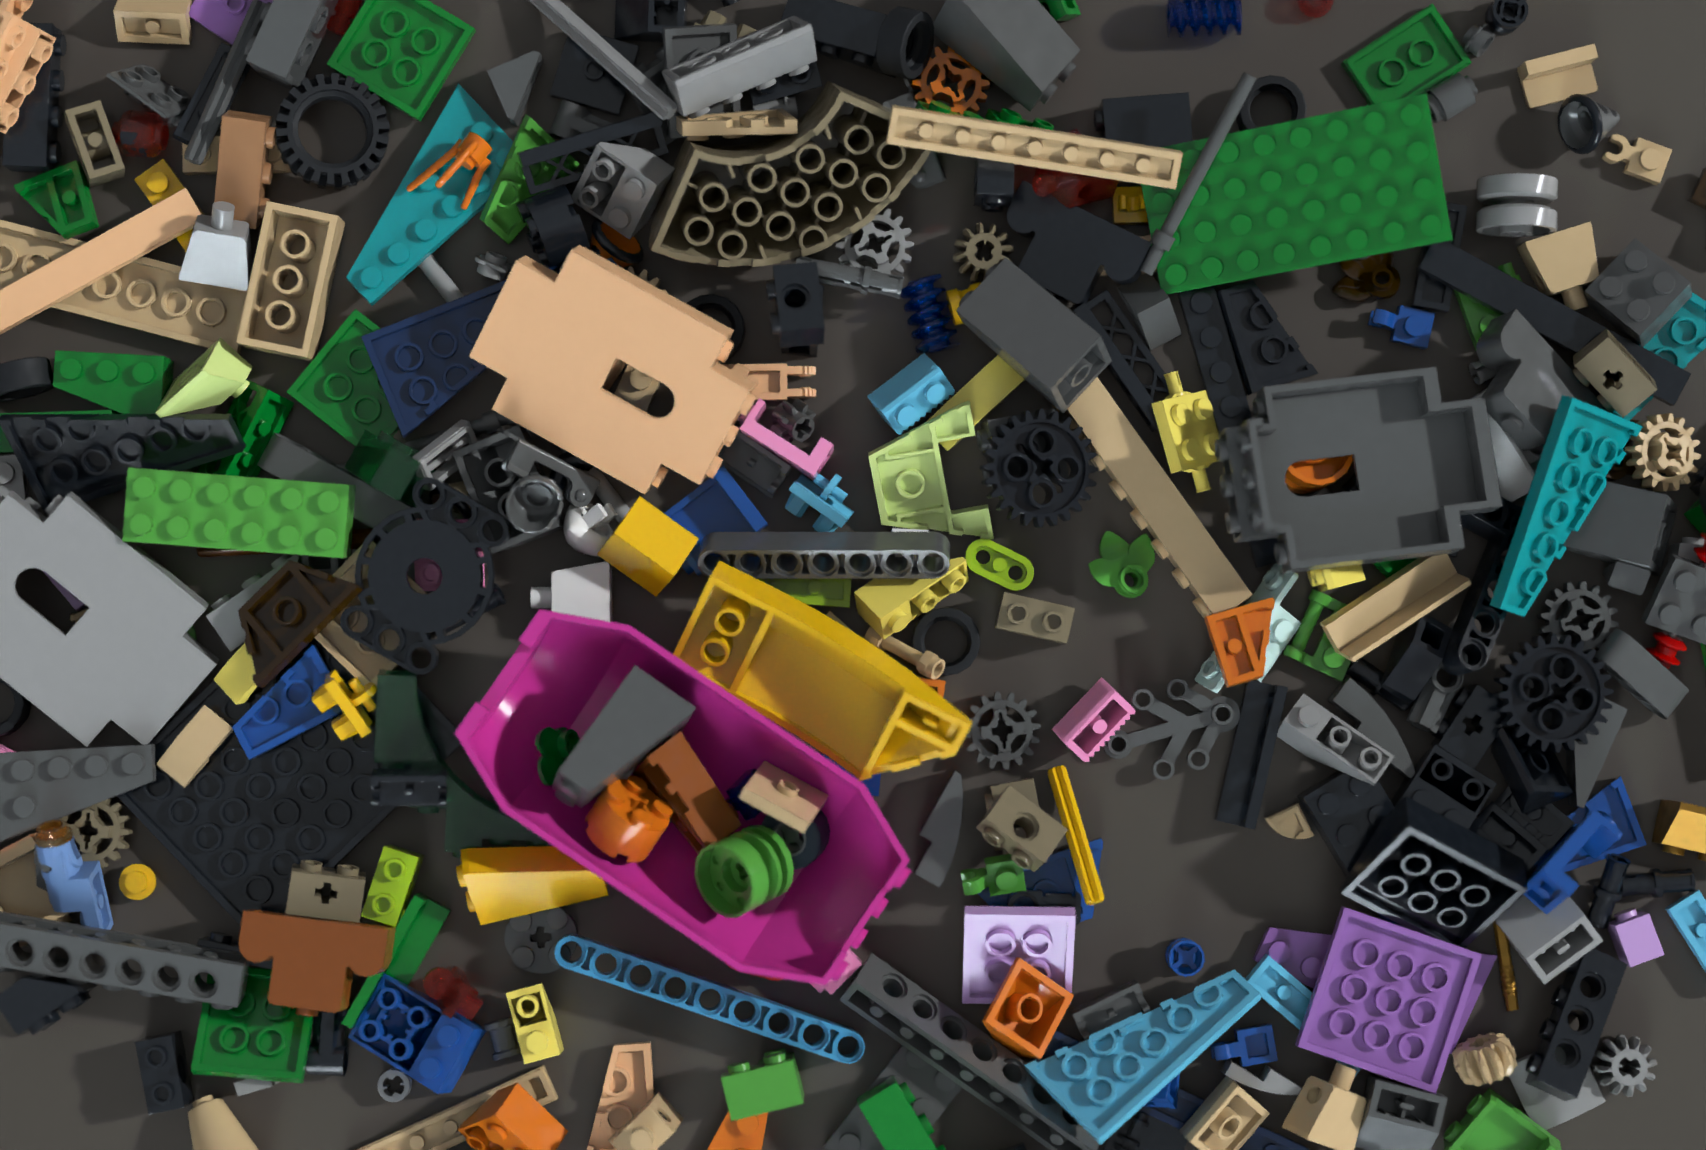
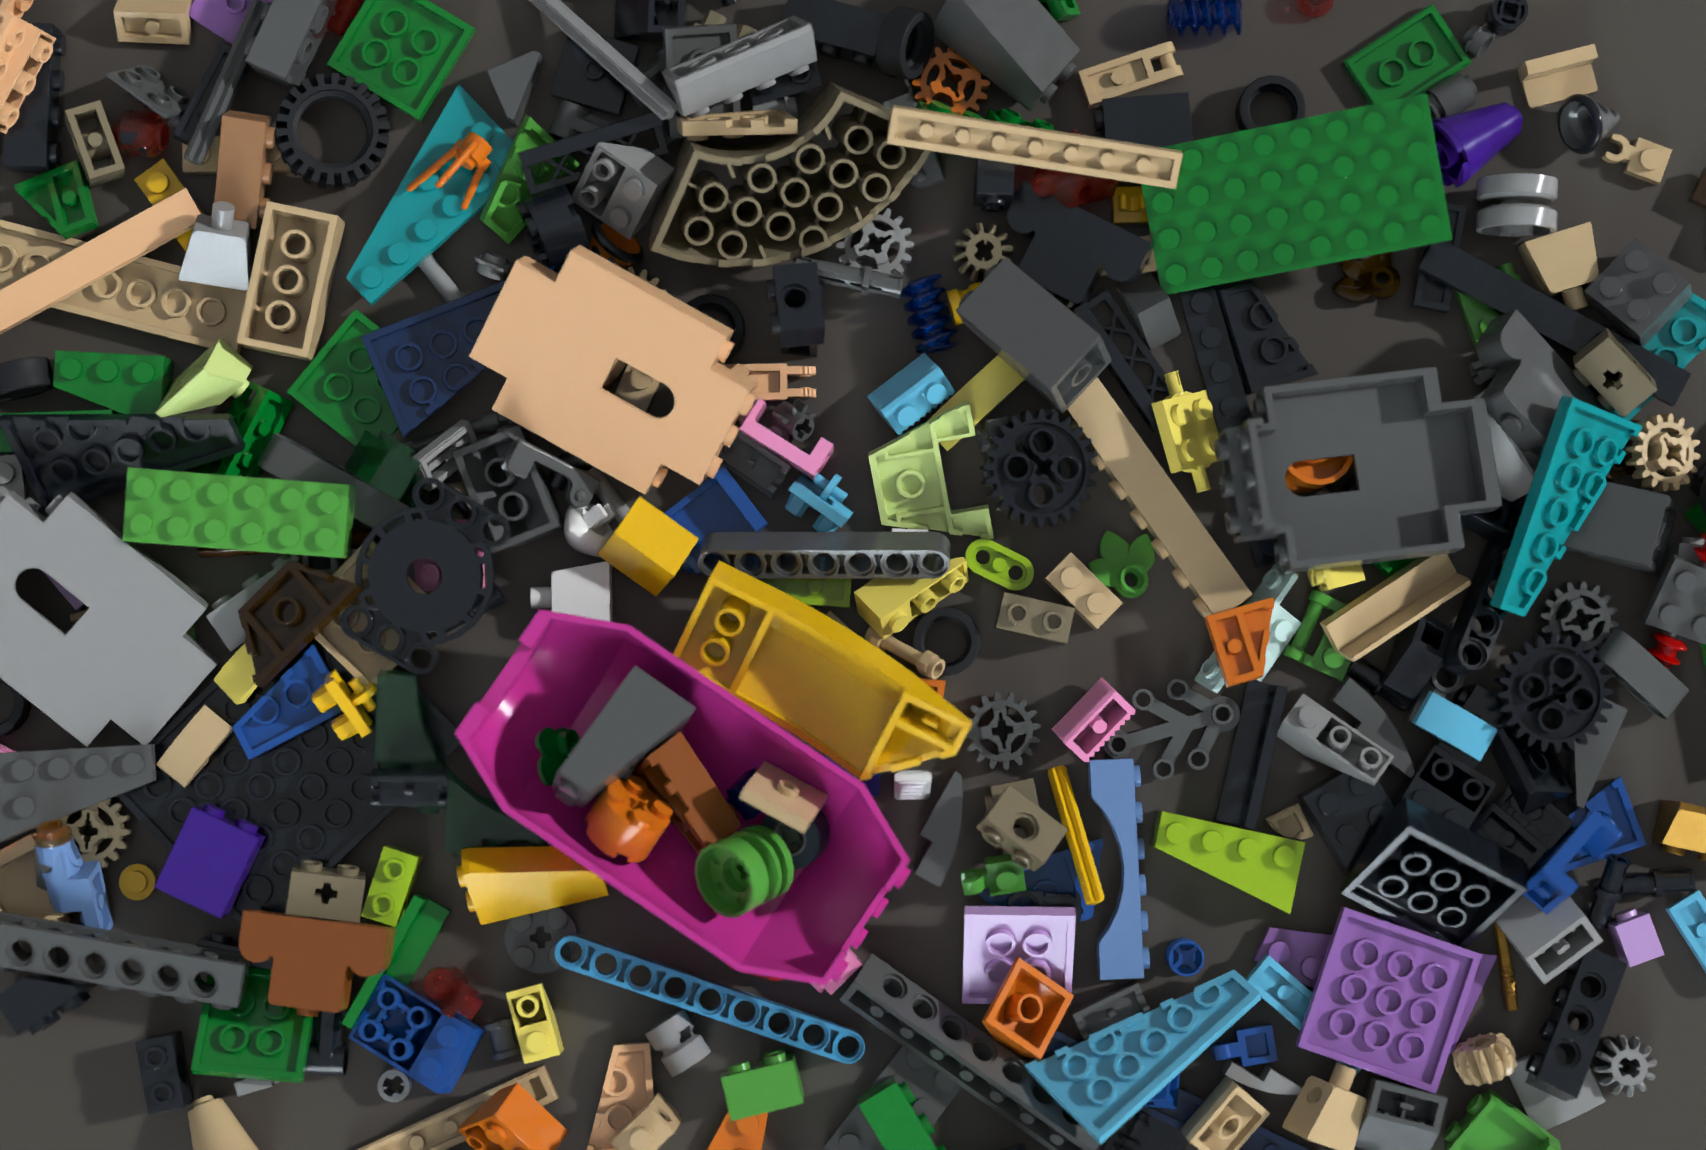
dark grey hair [505,474,563,534] -> none
dark grey bar [1139,72,1257,276] -> none
blue plate [1368,305,1435,350] -> none
dark grey slope [1603,561,1651,595] -> none
none -> dark purple brick [154,803,266,918]
none -> light grey wheel [644,1008,711,1077]
none -> white slope [893,770,932,800]
none -> tan brick [1043,552,1123,630]
none -> tan plate [1077,41,1184,108]
none -> medium blue arch [1087,758,1150,980]
none -> lime wedge [1150,810,1305,914]
none -> medium azure slope [1412,691,1498,761]
none -> dark purple cone [1432,102,1523,188]

